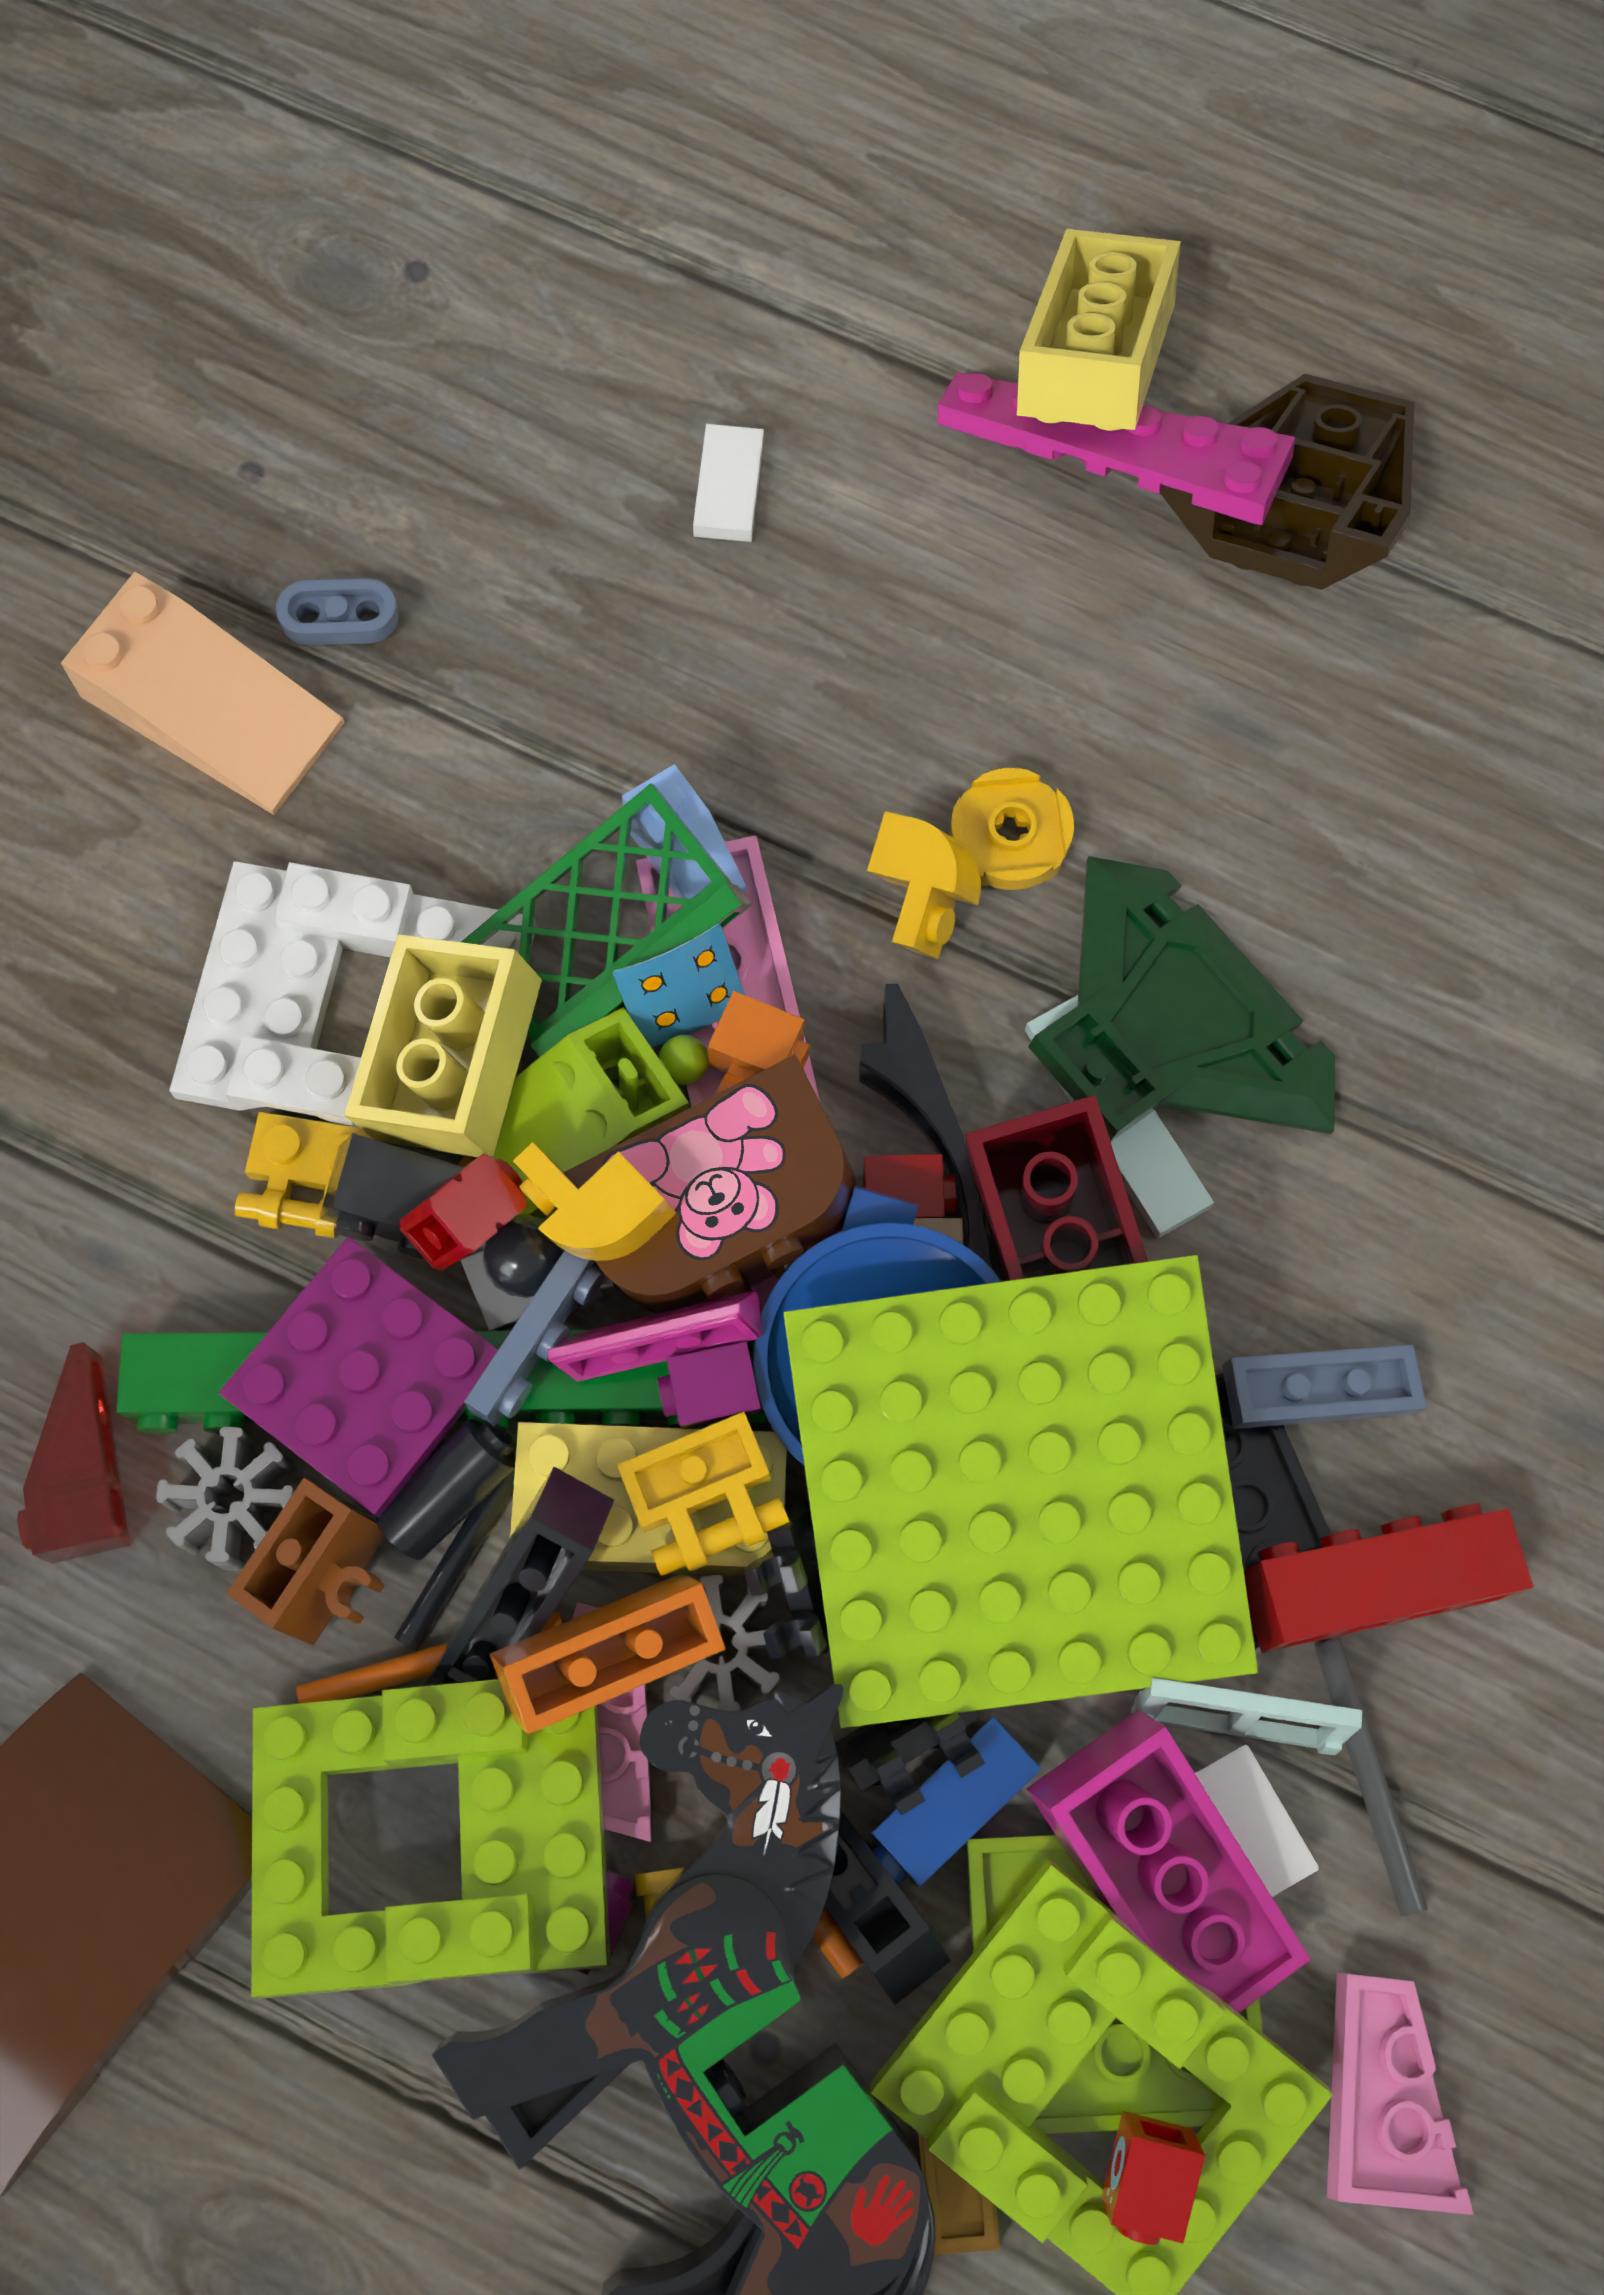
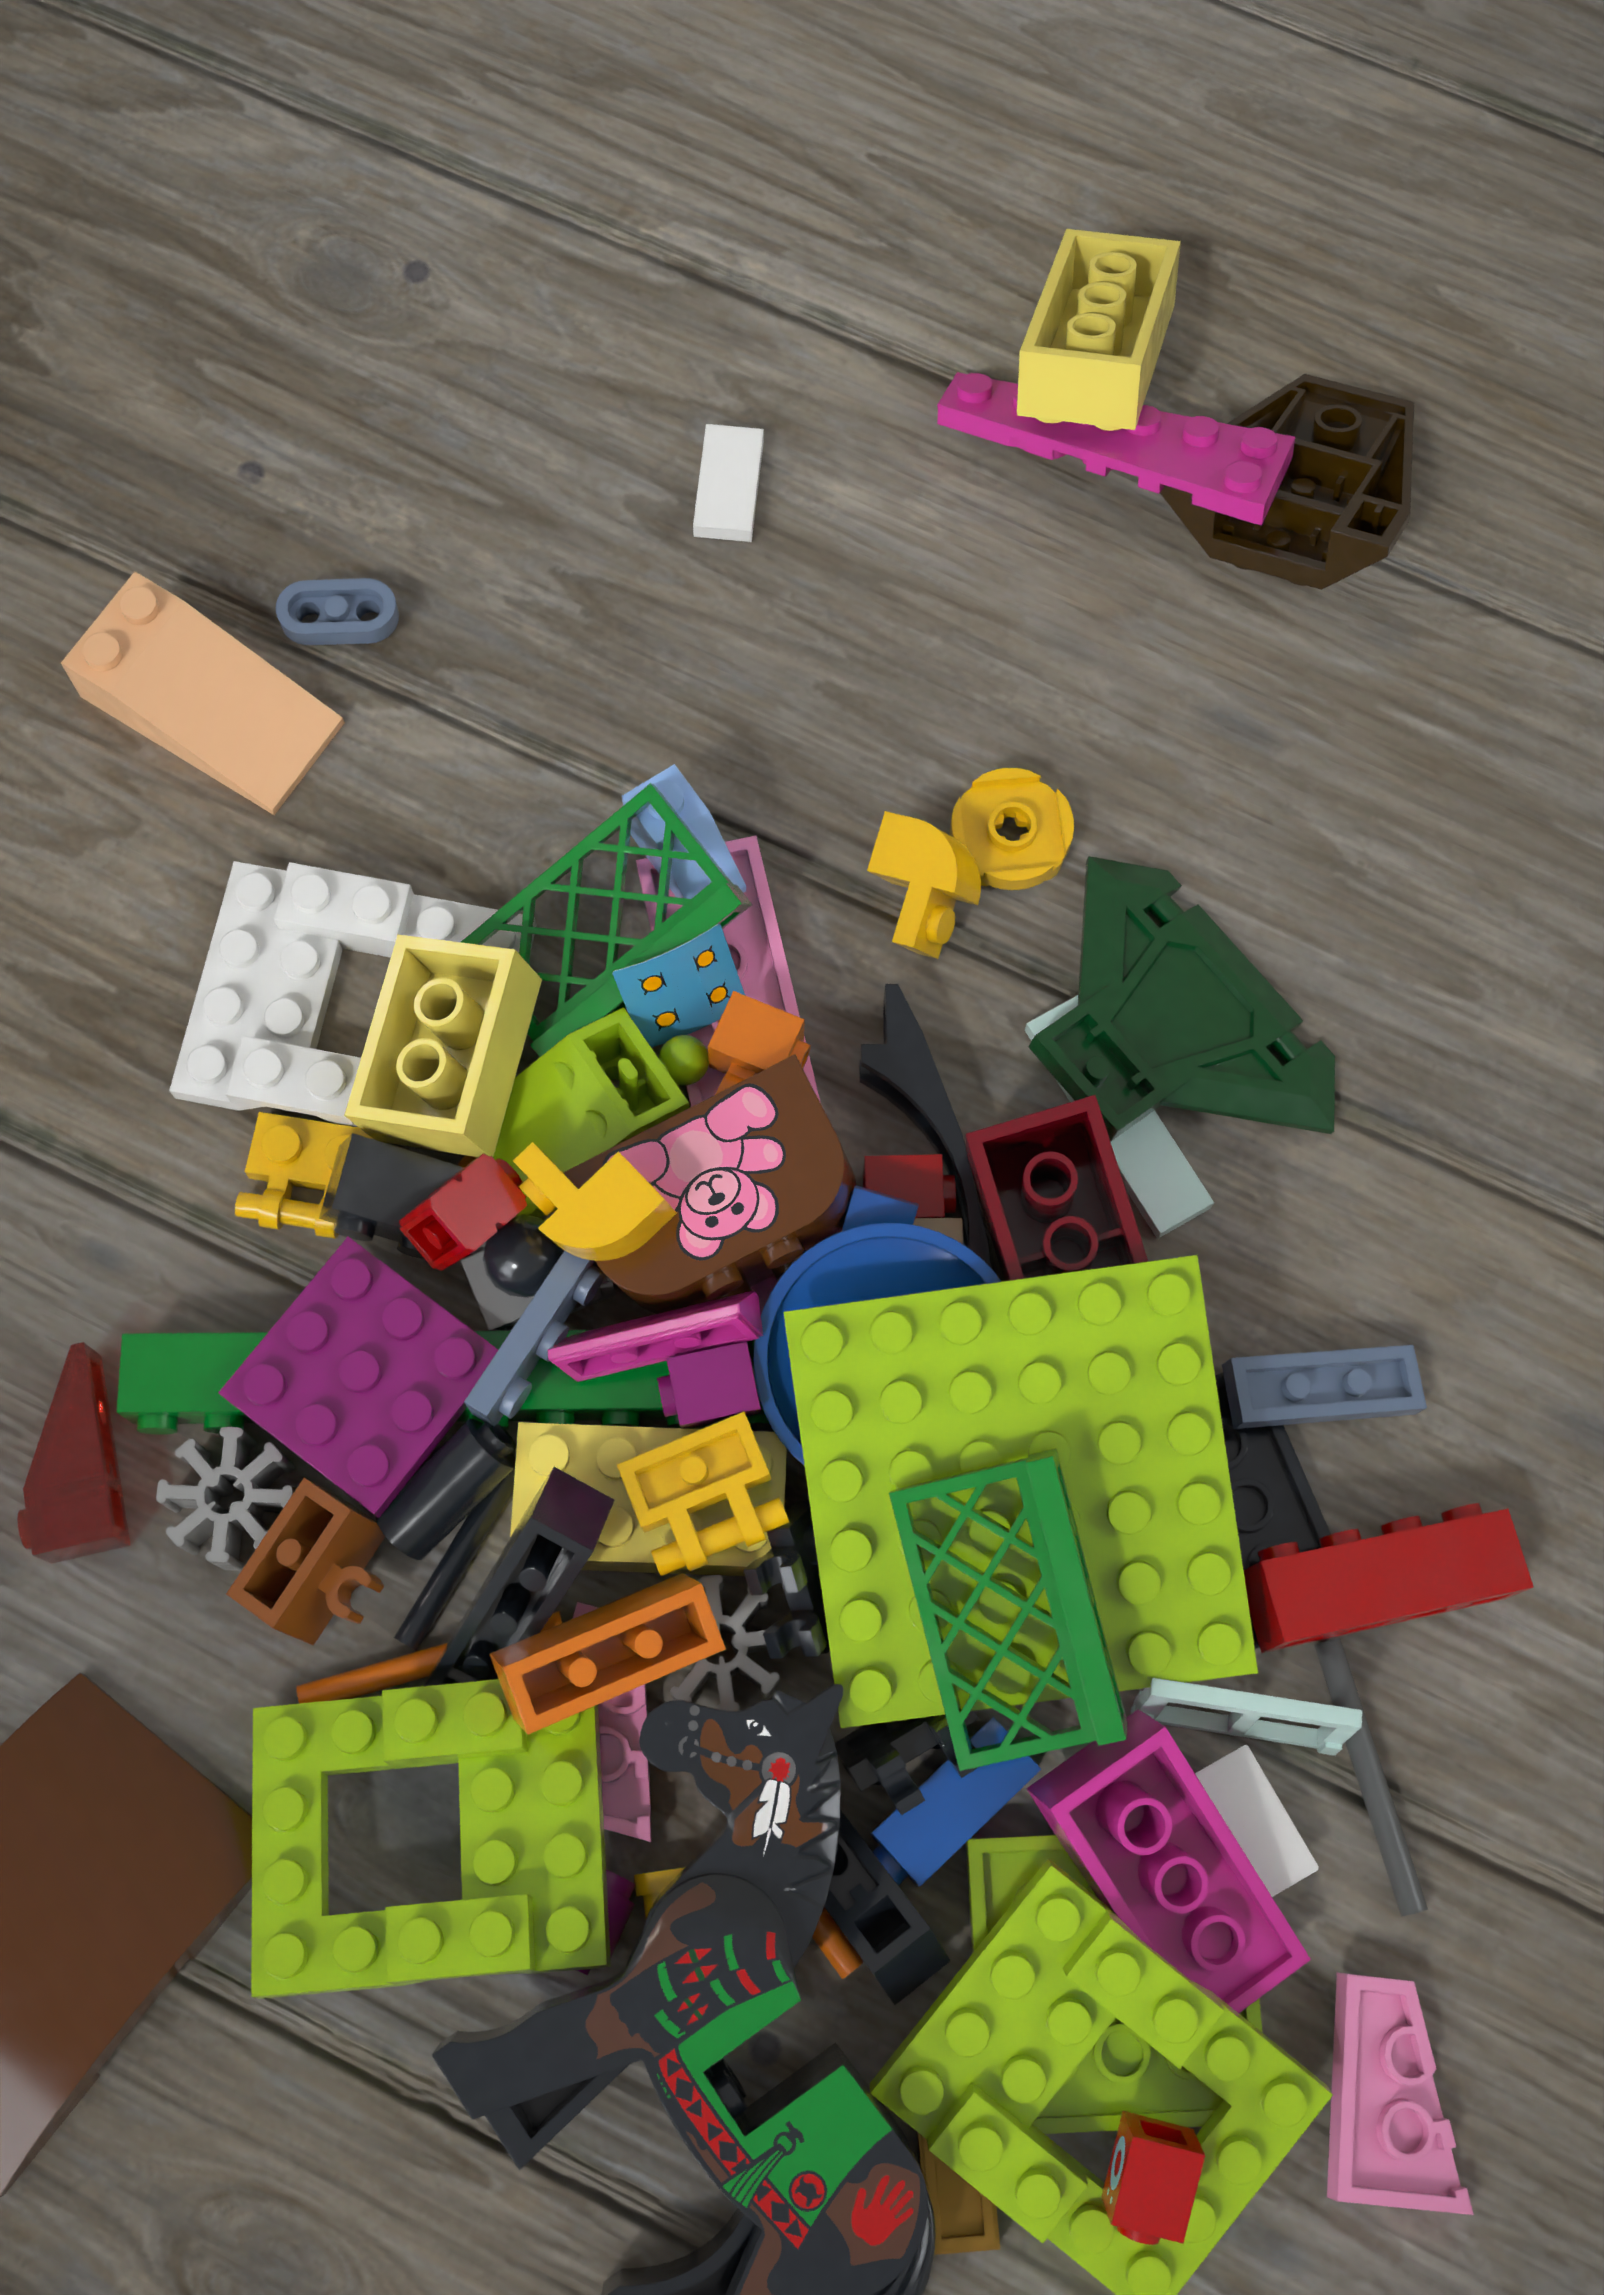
none -> green fence [889,1448,1128,1771]

